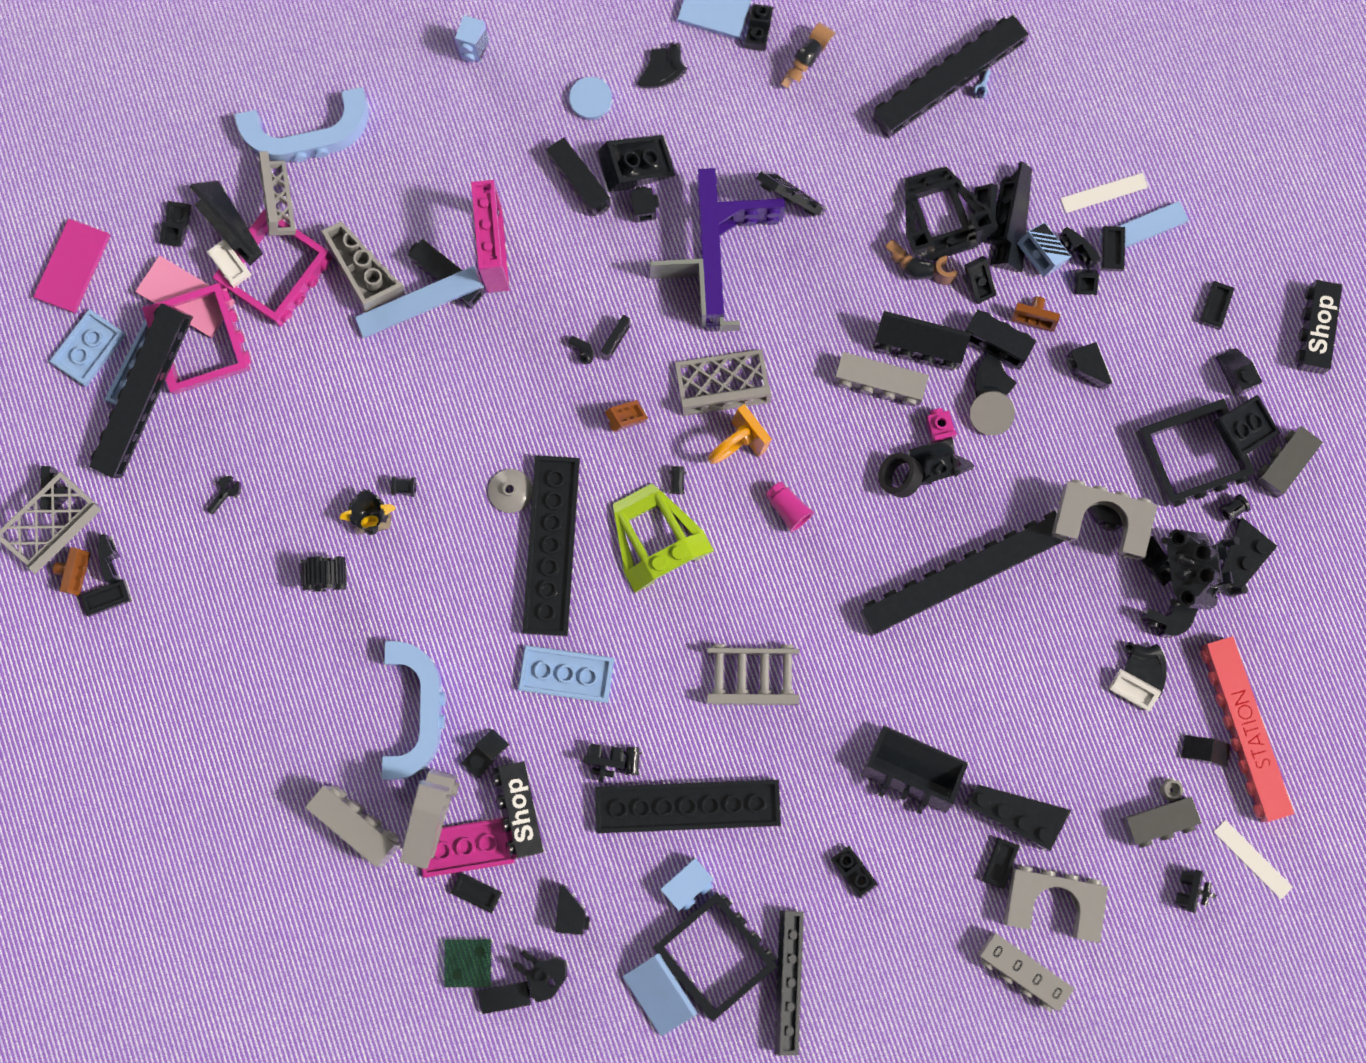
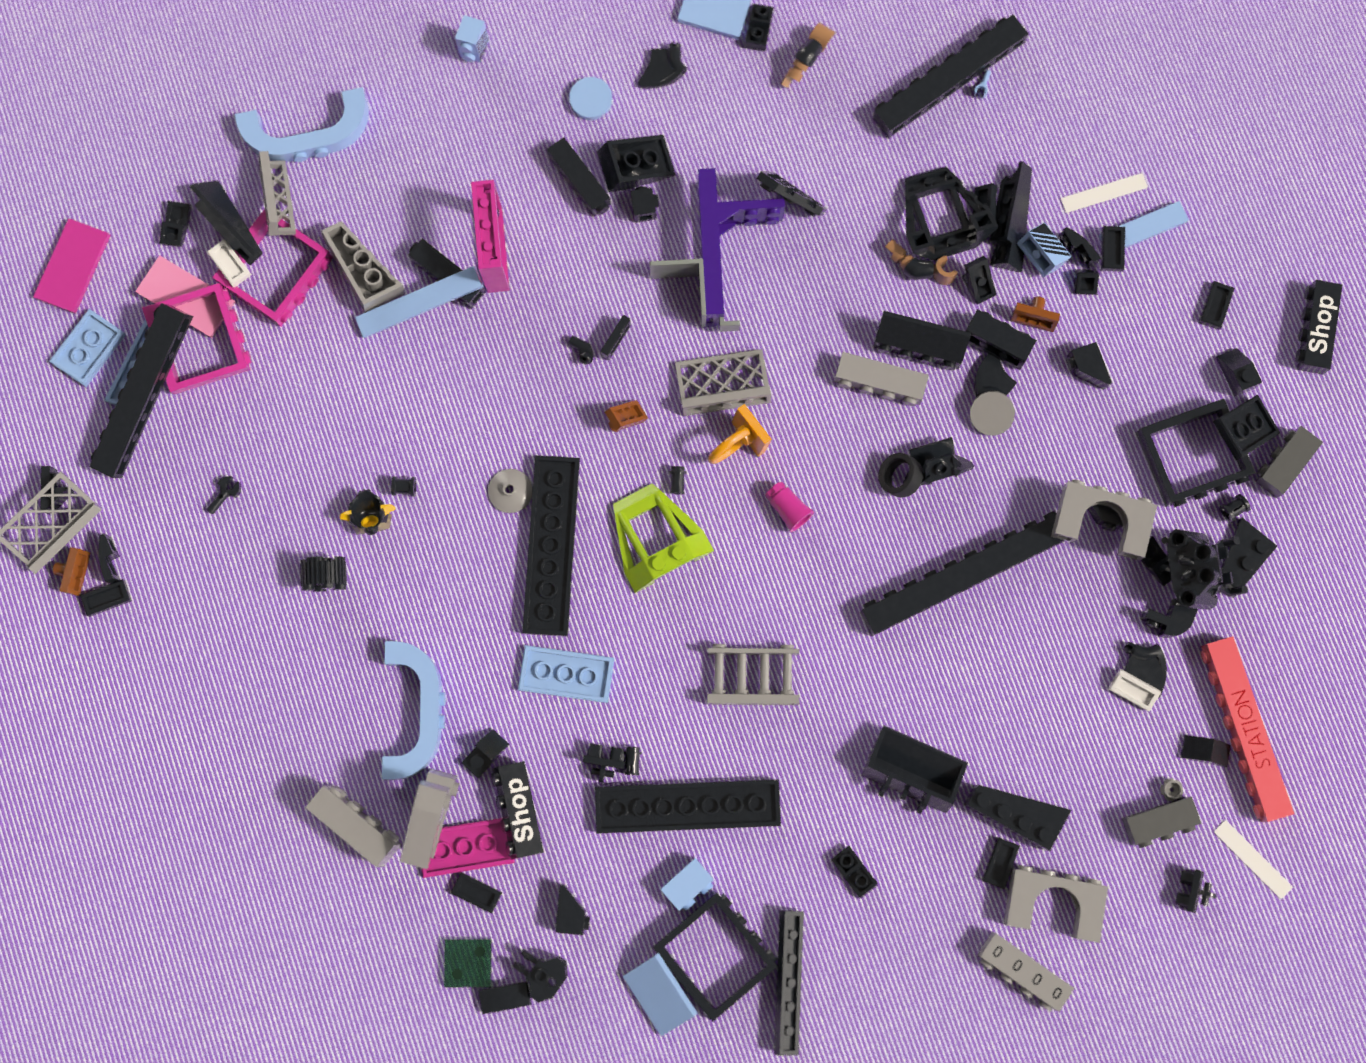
dark pink brick [925,408,957,443] -> none

